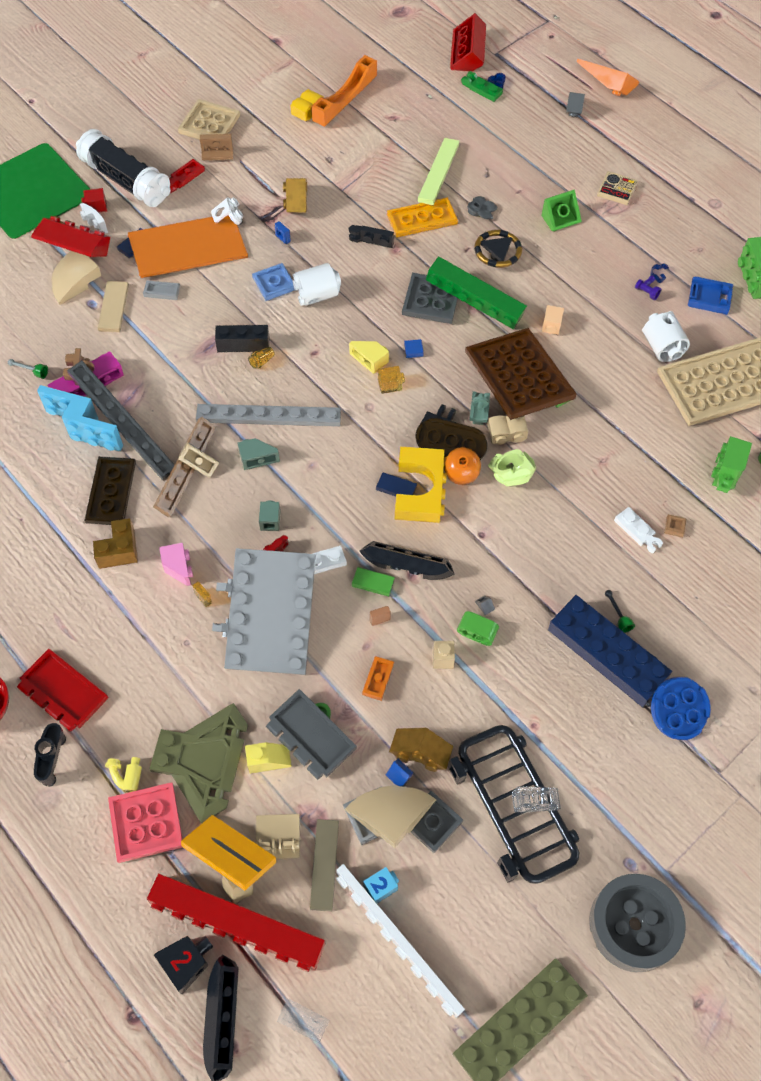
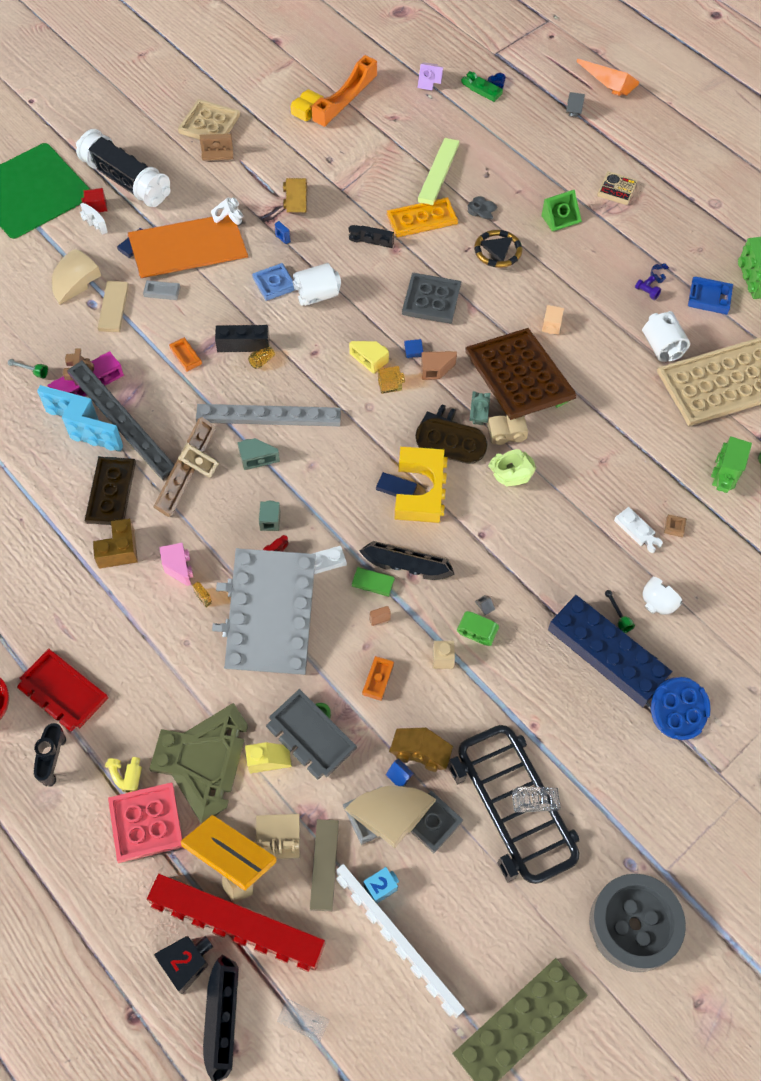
red slope [31,216,111,257] -> none
red hinge [169,159,205,193] -> none
green brick [426,256,527,330] -> none
orange cylinder [444,447,481,485] -> none
red slope [450,13,486,72] -> none
none -> orange tile [169,337,202,372]
none -> lavender brick [417,62,444,90]
none -> nougat slope [421,351,457,380]
none -> white cylinder [643,576,683,615]

